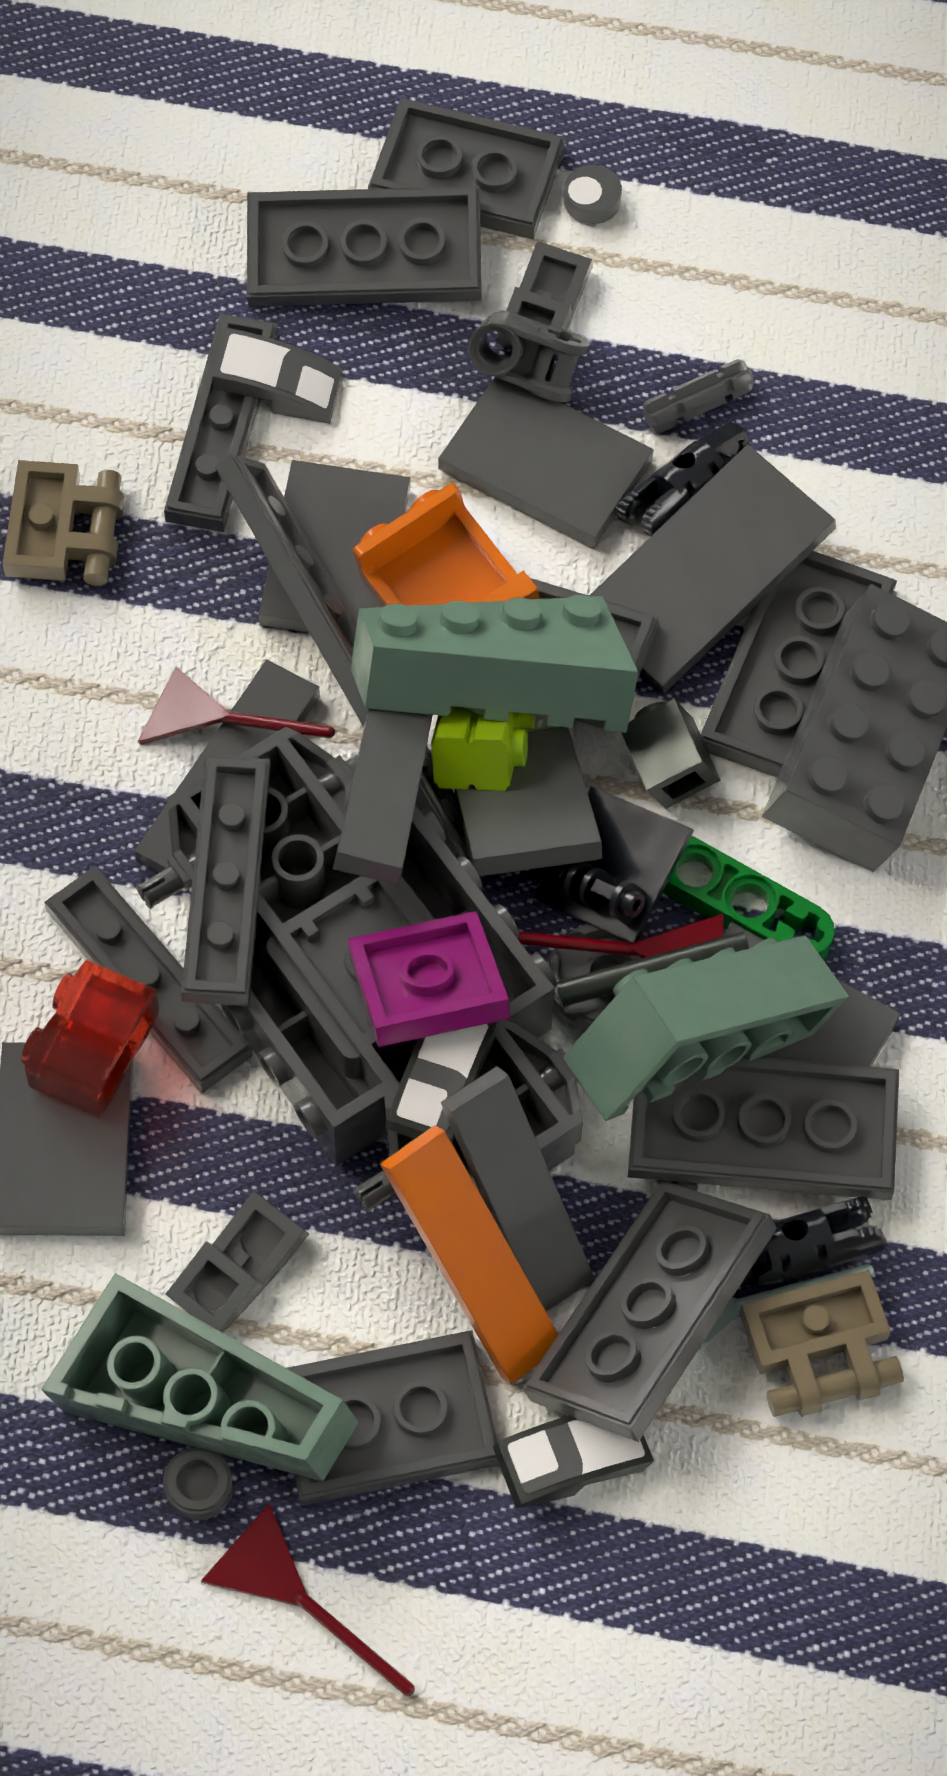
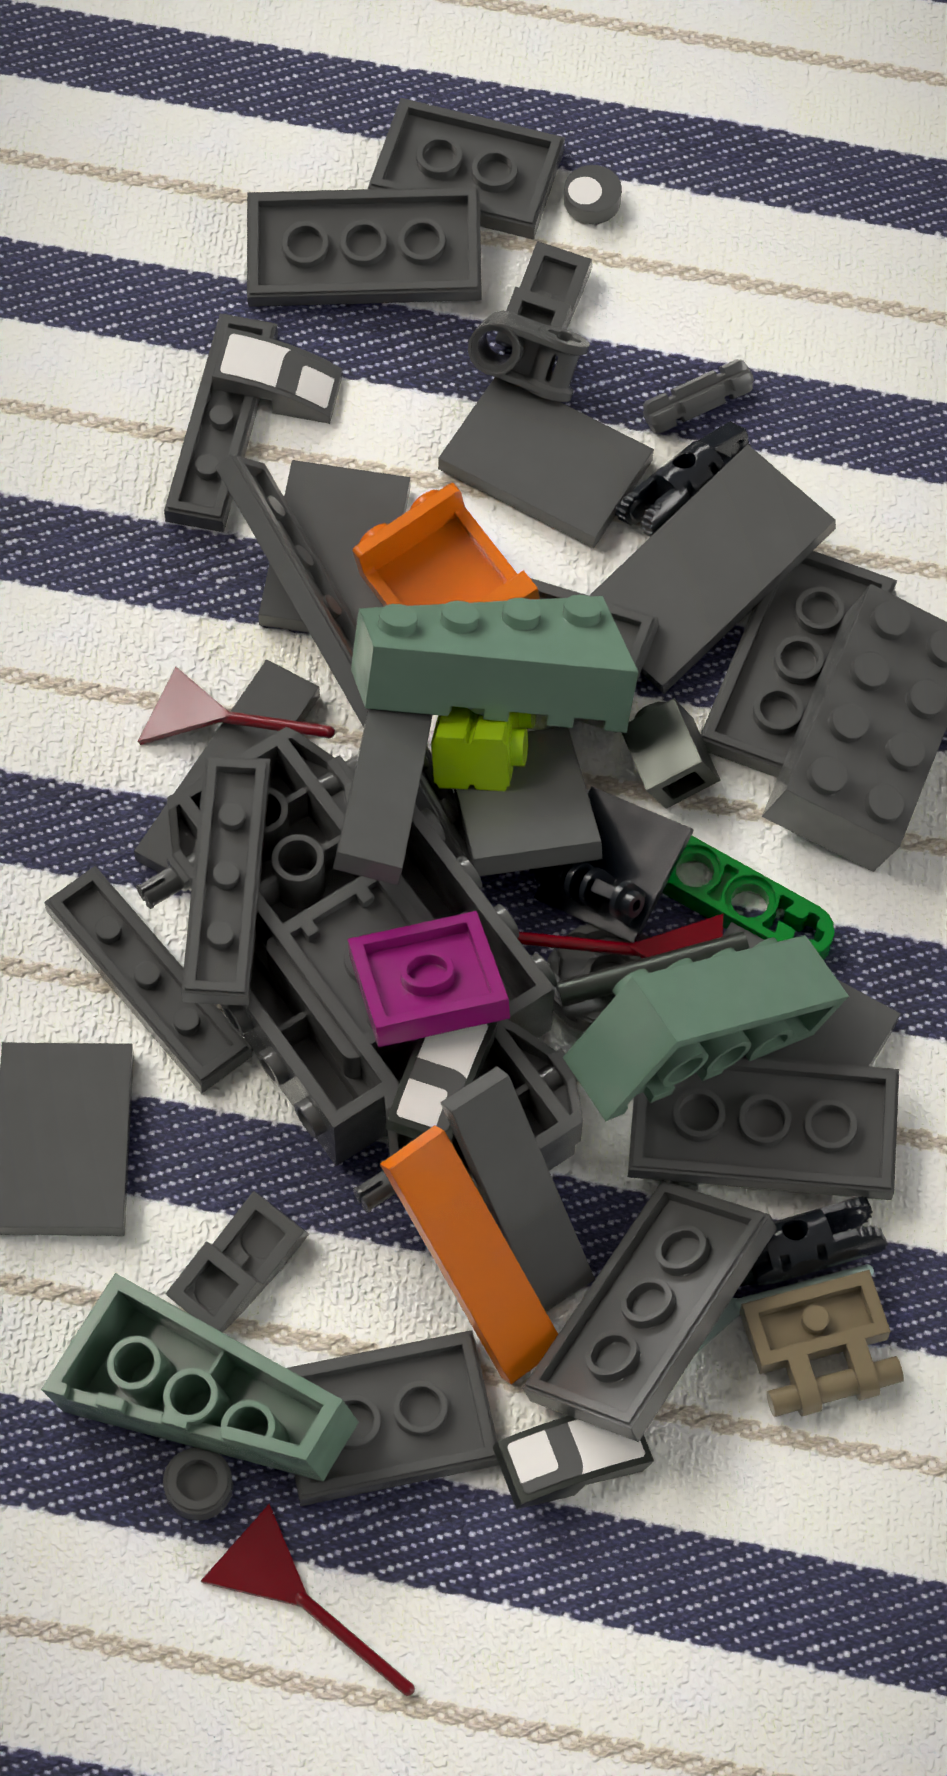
dark tan plate [3,460,125,586] -> none
clear red brick [21,960,160,1117] -> none

